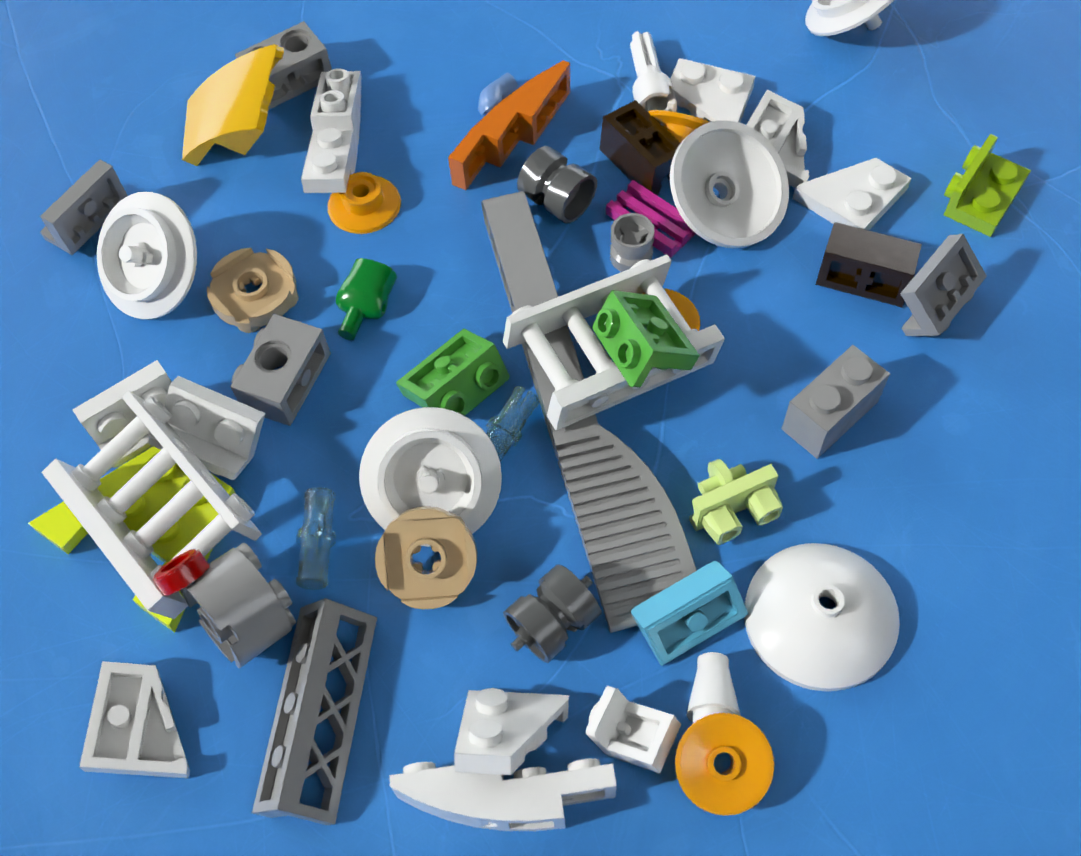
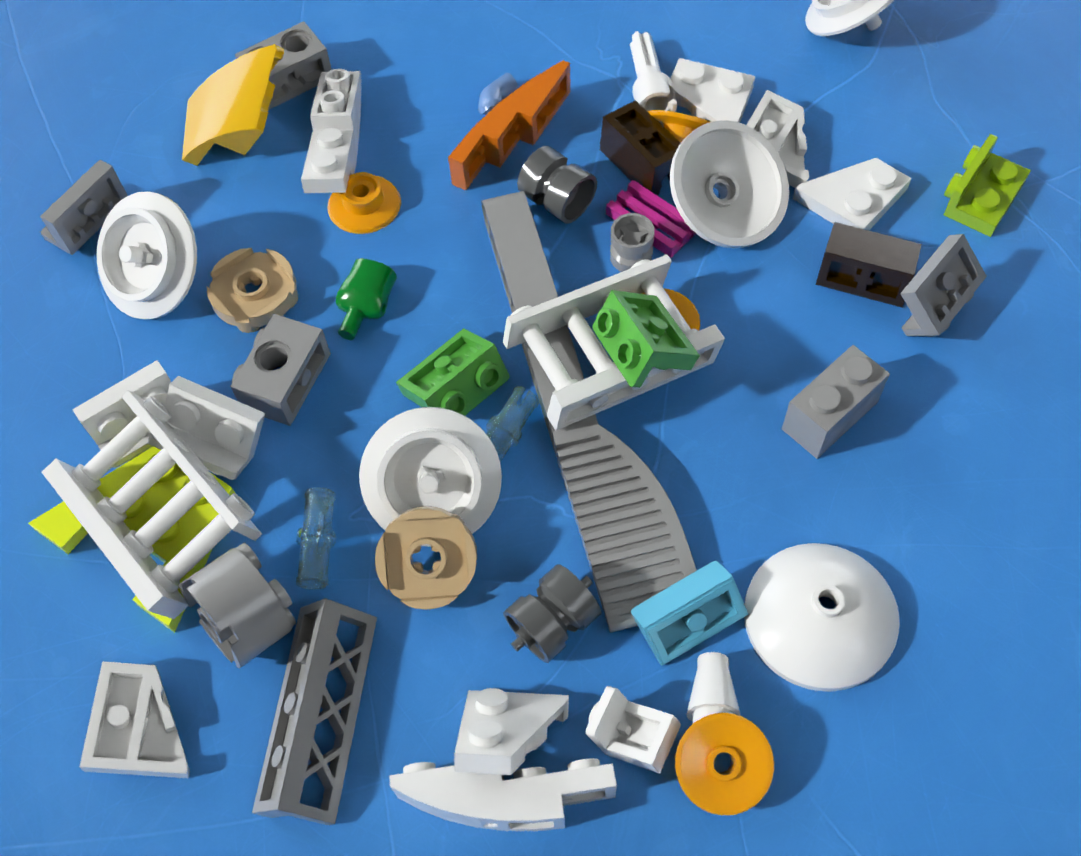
red tile [153,549,209,596] -> none
yellowish green hips [689,459,783,545] -> none

